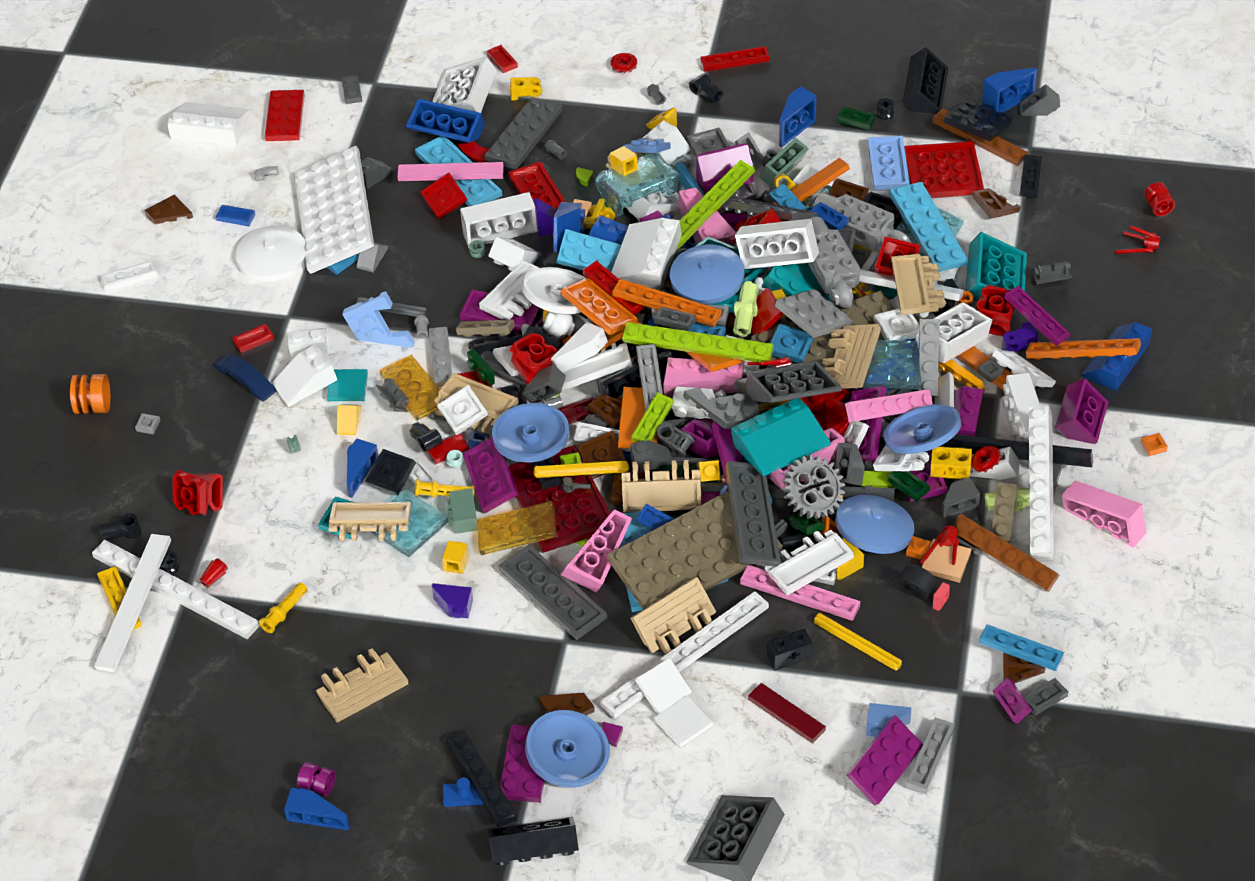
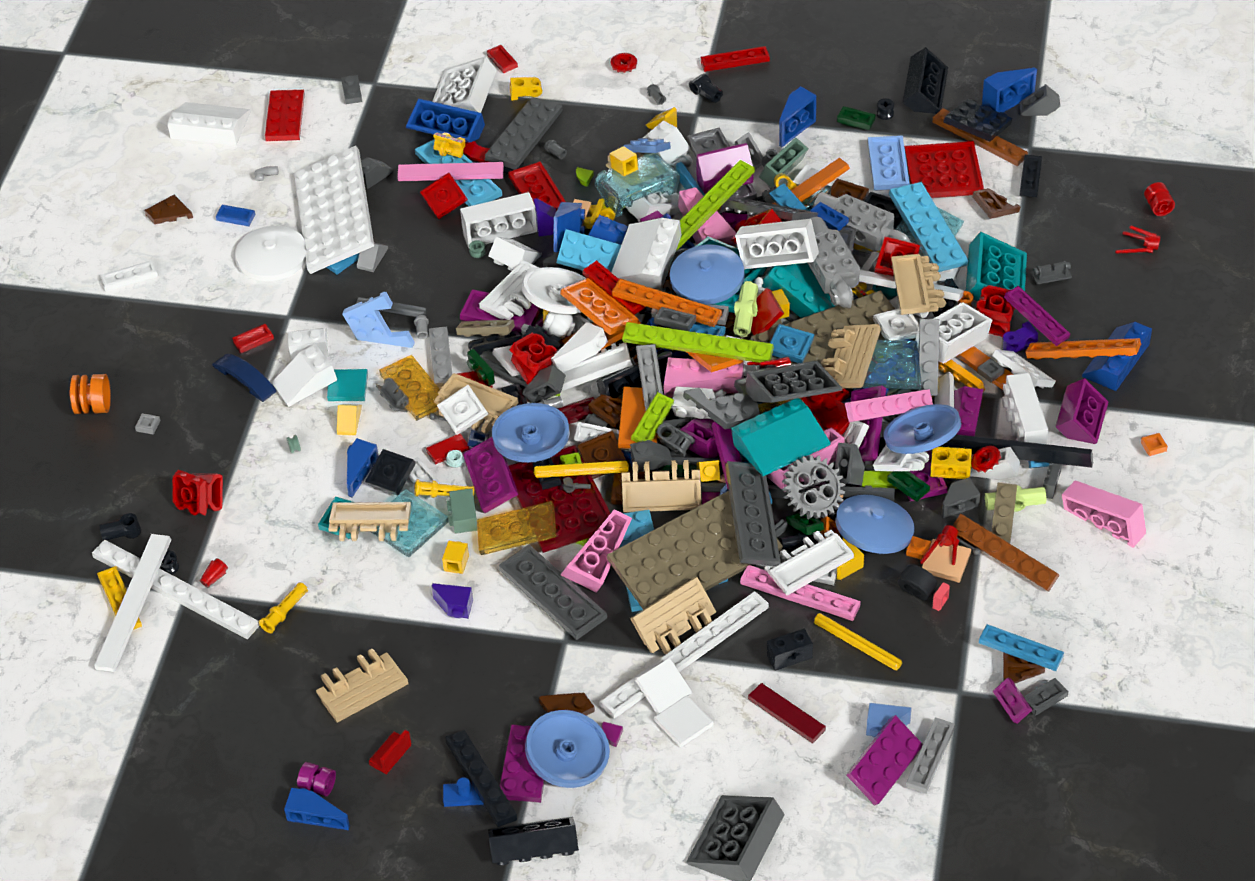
black piece [409,422,443,452] -> none
blue tile [636,503,674,530] -> none
light grey plate [775,289,853,338] -> none
white brick [1029,406,1054,562] -> none
none -> red panel [369,730,411,774]
none -> yellow hips [433,132,465,158]

